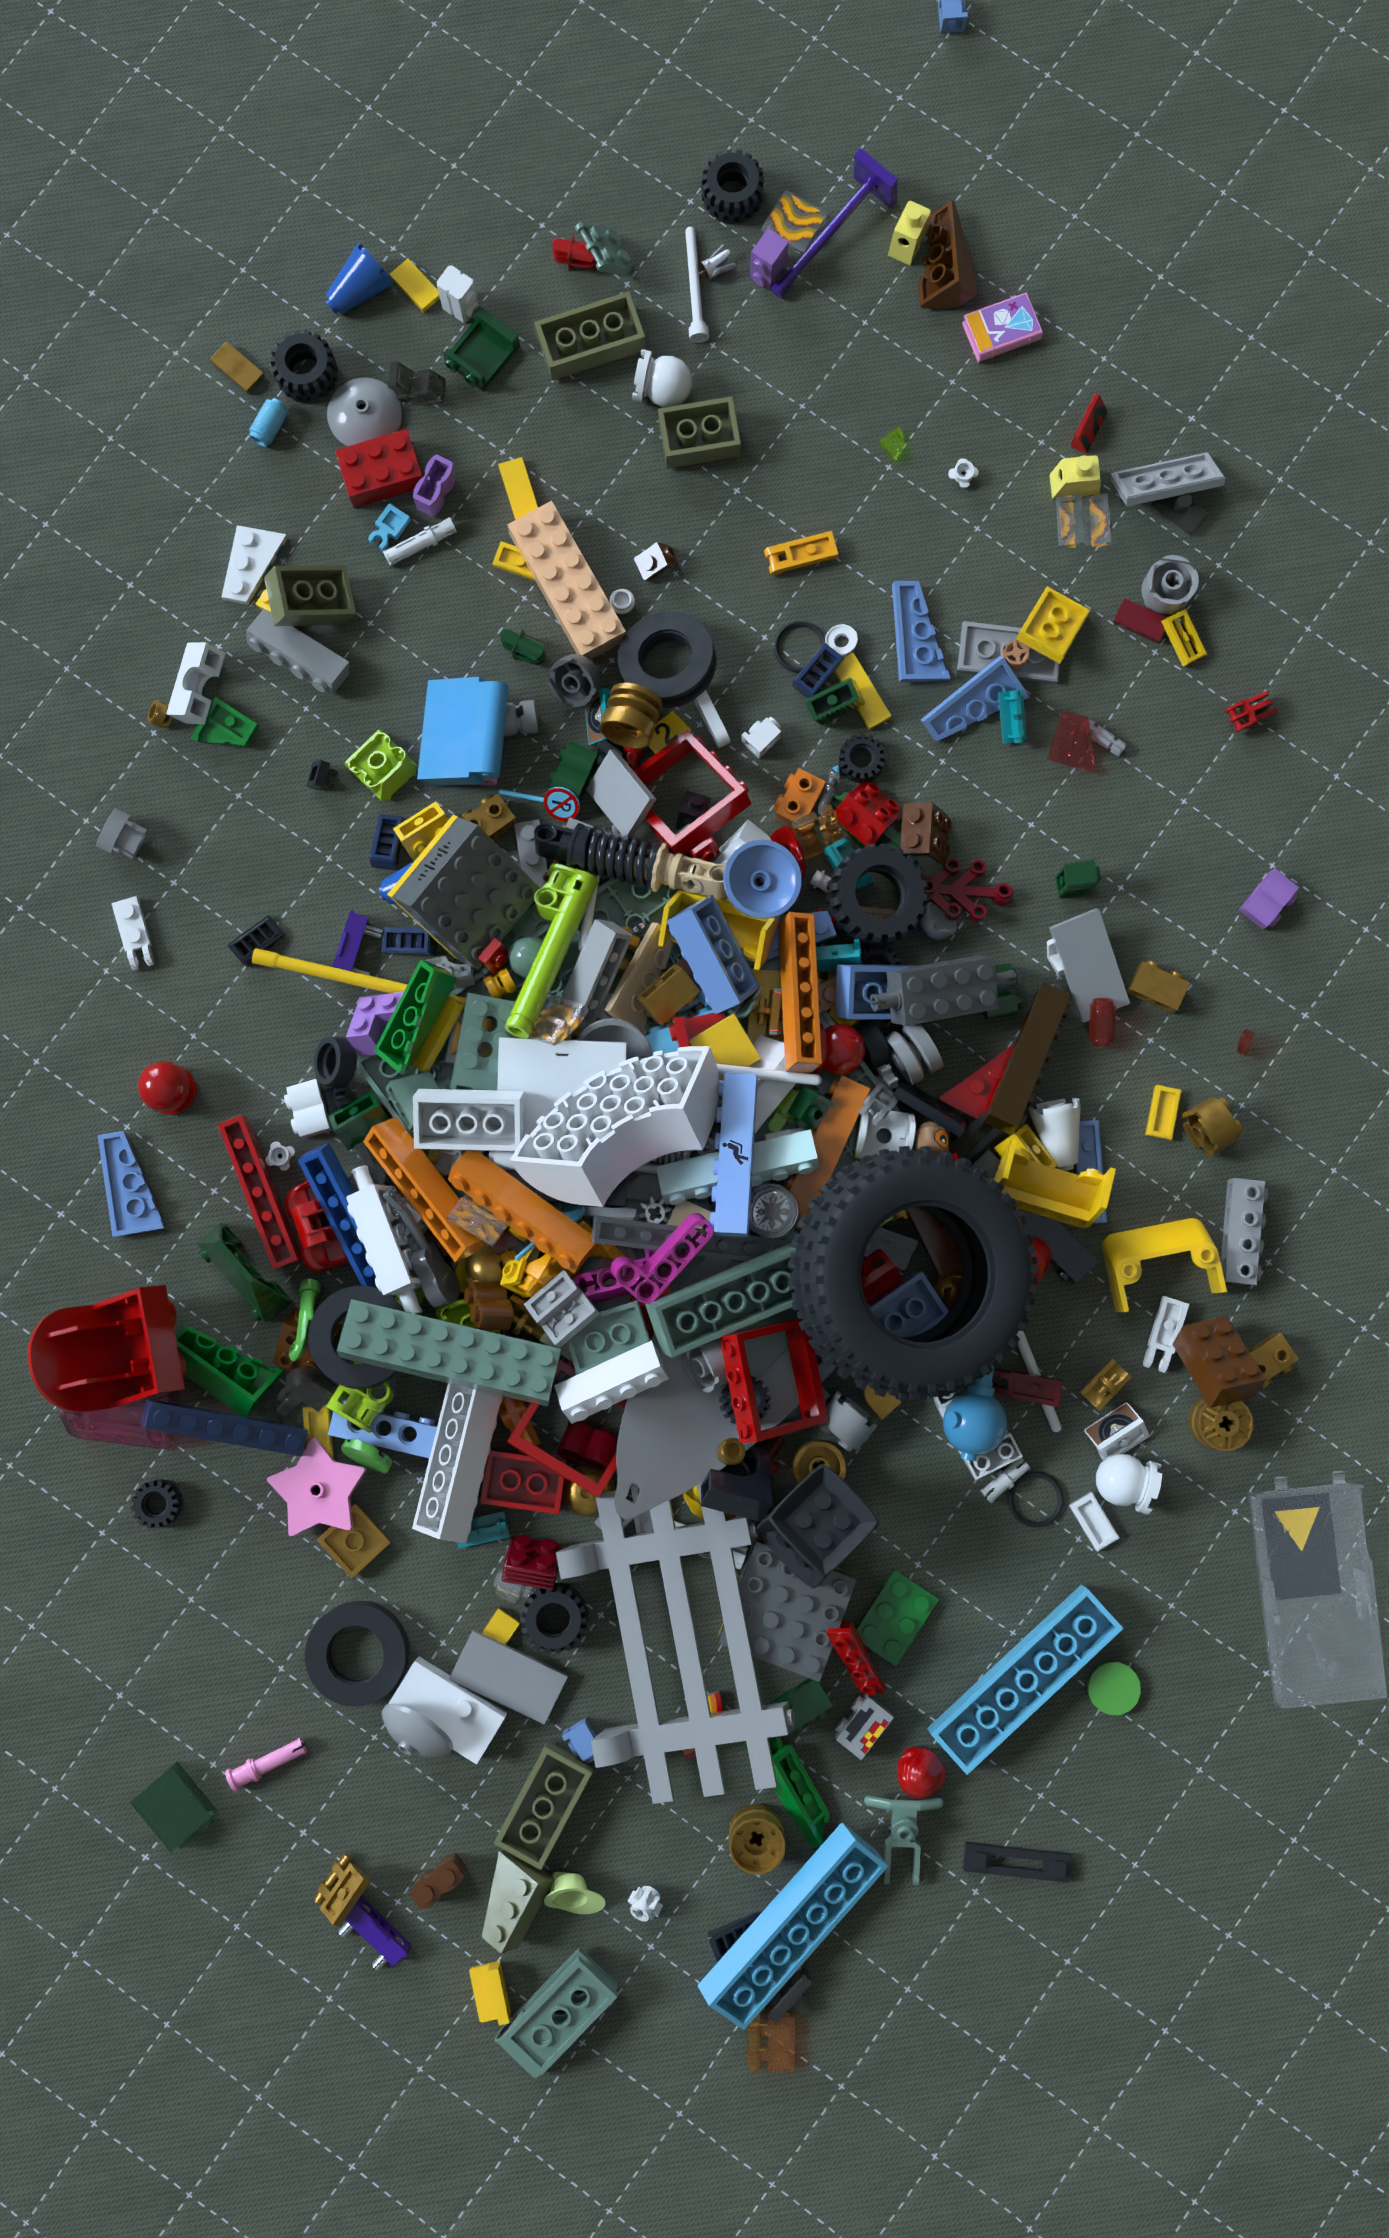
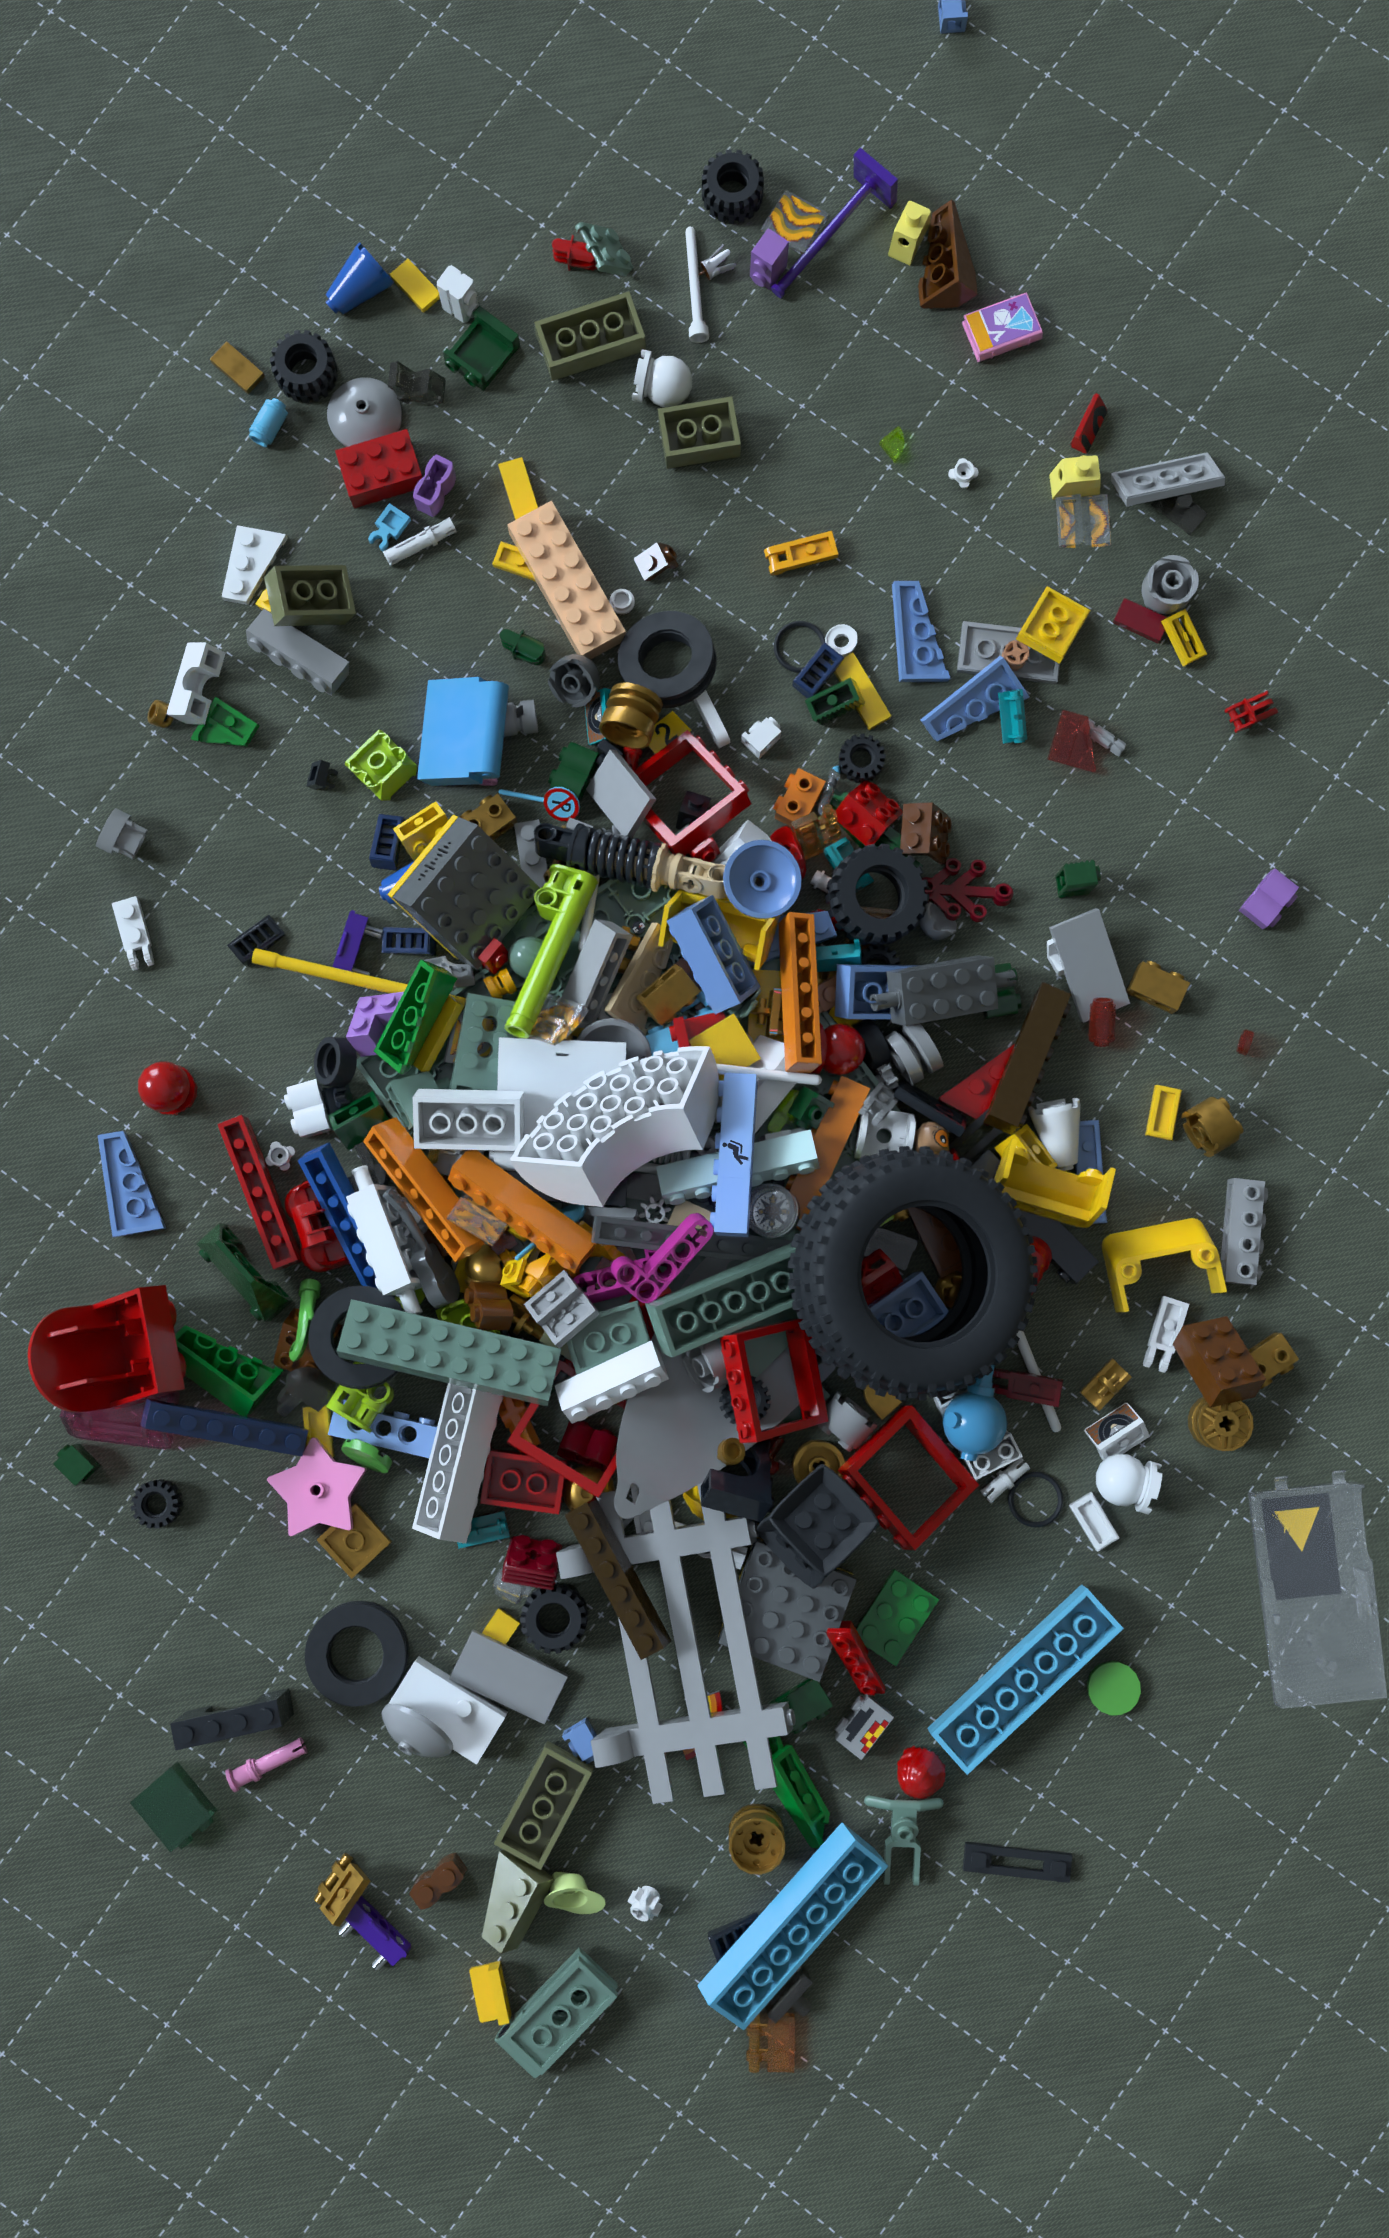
none -> dark green brick [53,1443,101,1486]
none -> black arch [170,1688,294,1751]
none -> dark brown brick [565,1497,672,1660]
none -> red window [838,1405,979,1550]

